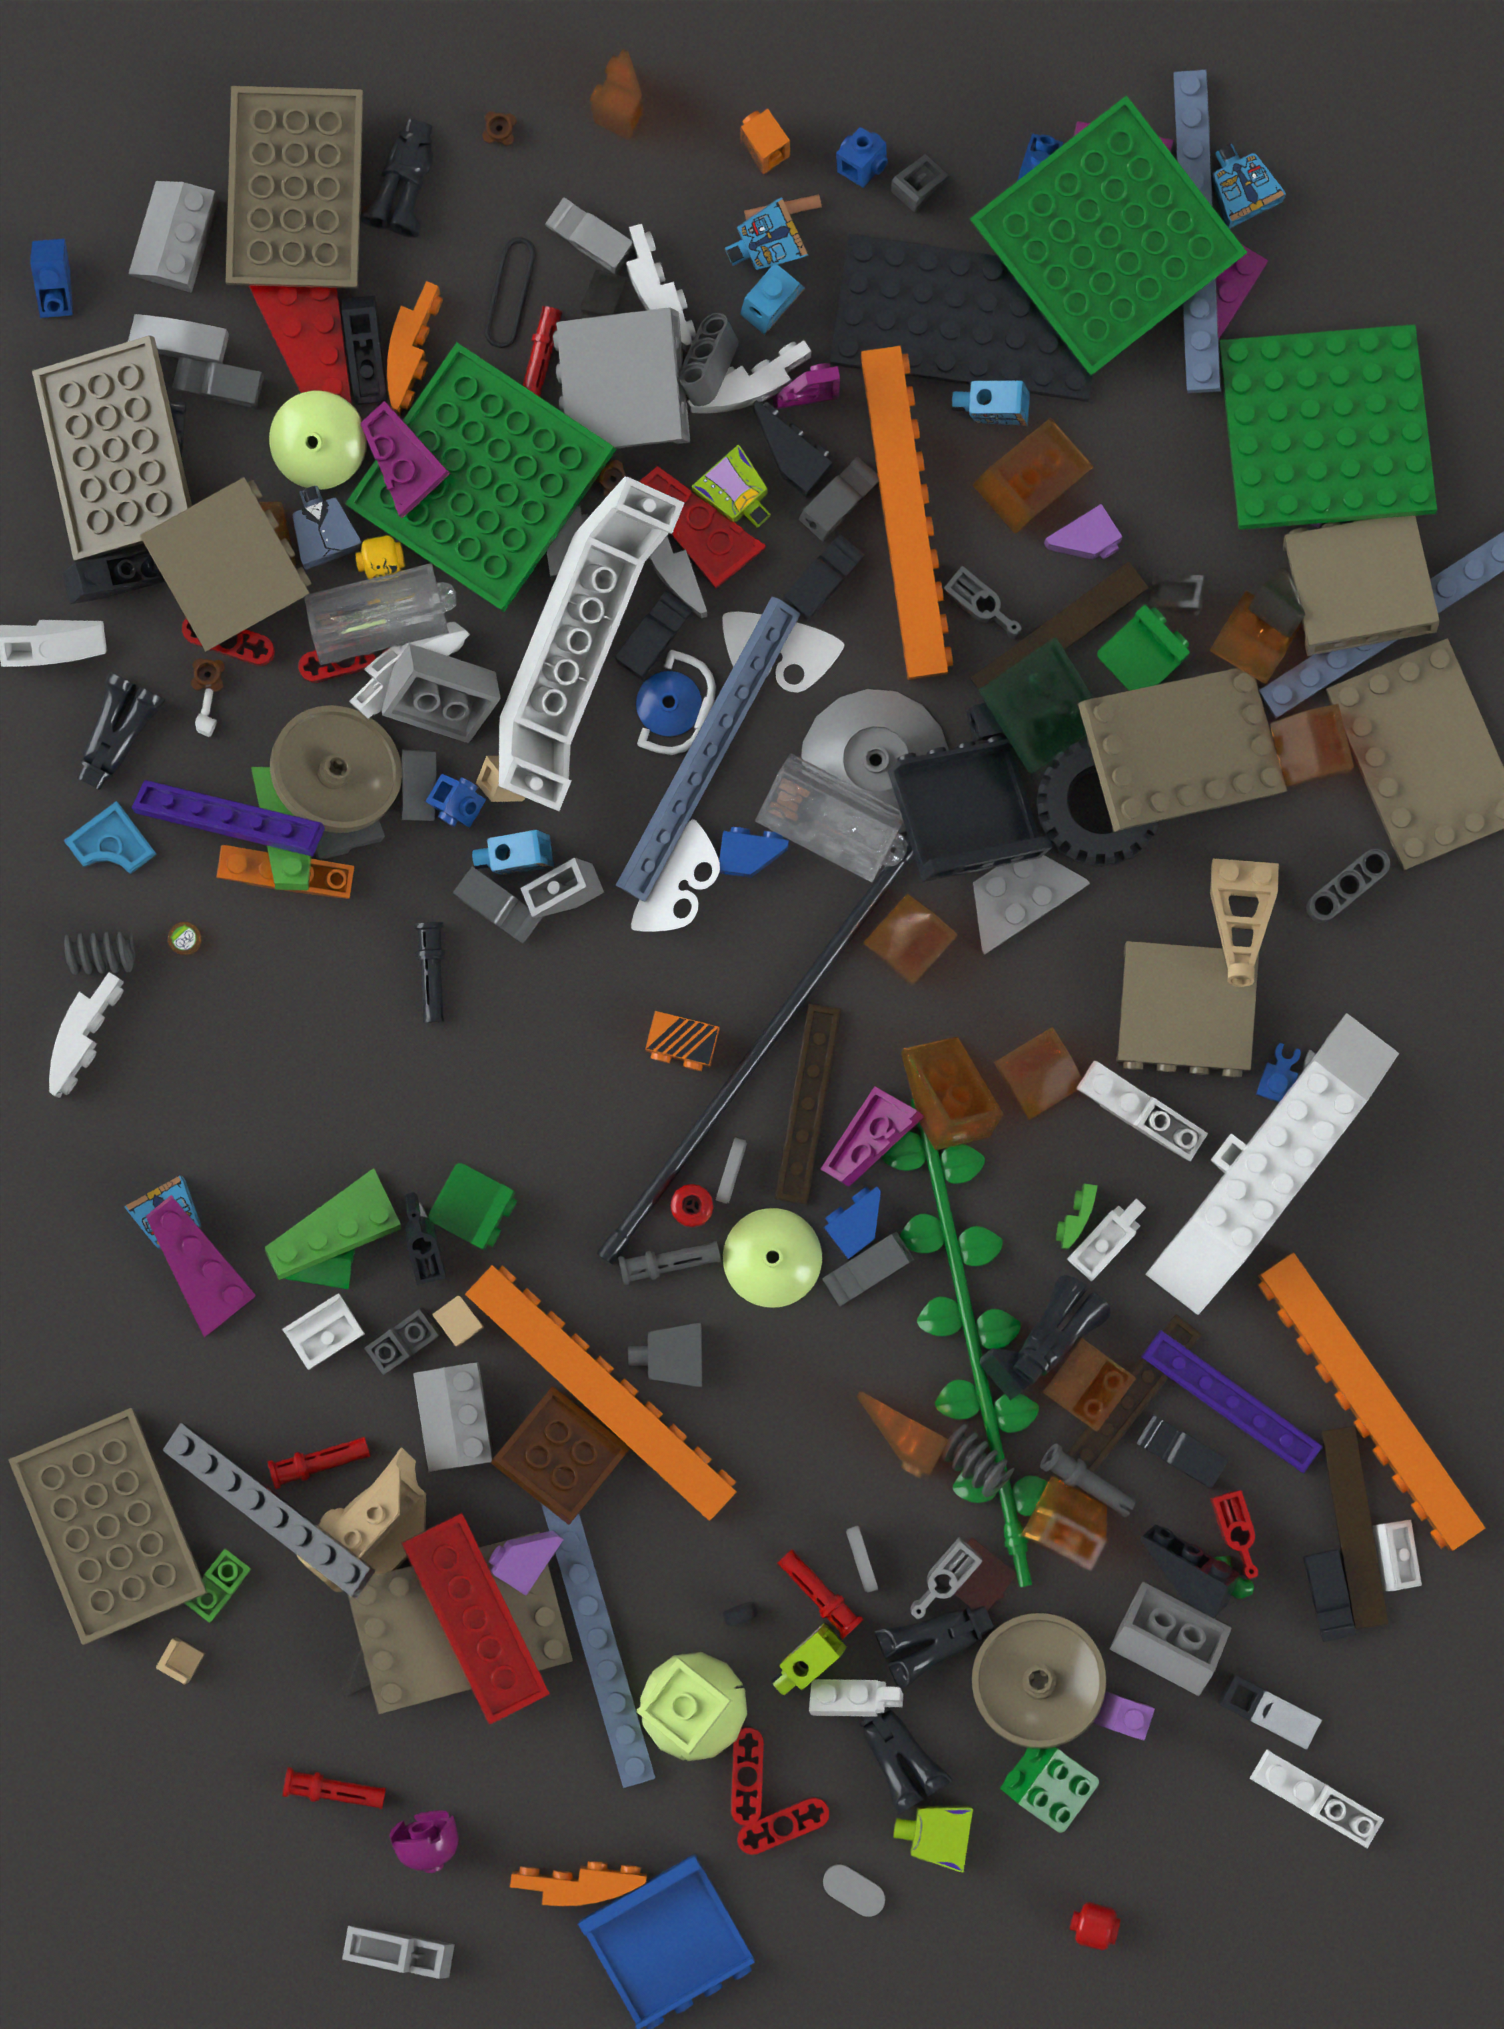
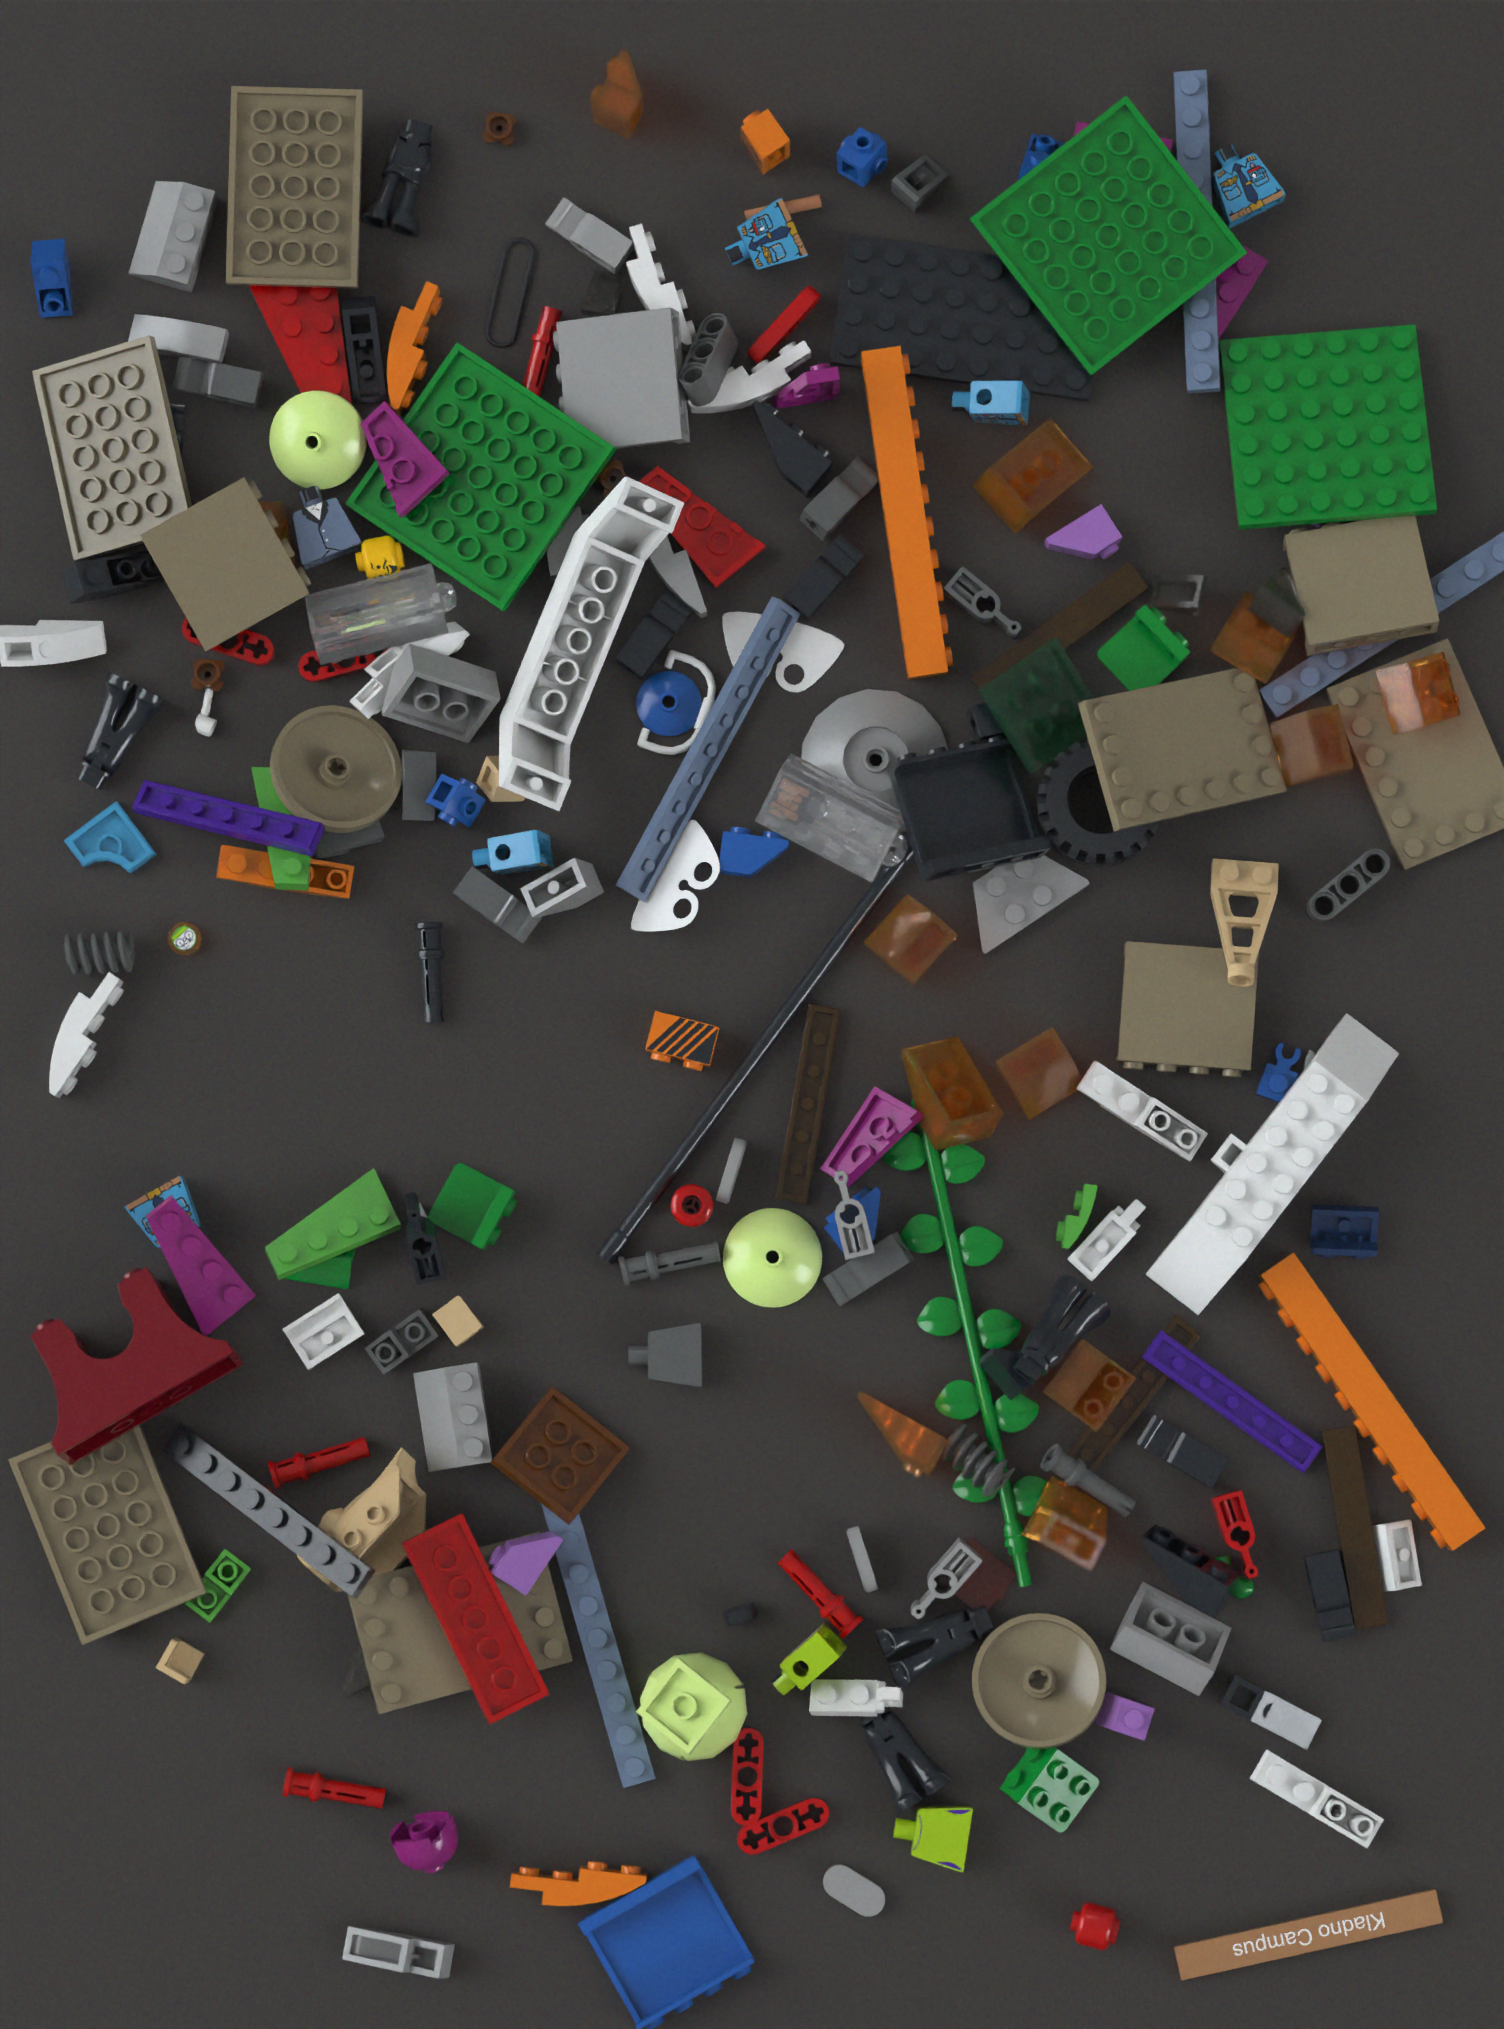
orange brick [465,1265,737,1521] -> none
torso [692,445,771,528] -> none
dark azure torso [740,263,805,335] -> none
none -> dark red piece [30,1267,244,1465]
none -> red beam [746,285,822,364]
none -> light grey piece [834,1171,875,1260]
none -> medium nougat tile [1173,1889,1443,1980]
none -> dark blue bracket [1309,1204,1379,1260]
none -> clear orange slope [1376,651,1461,735]

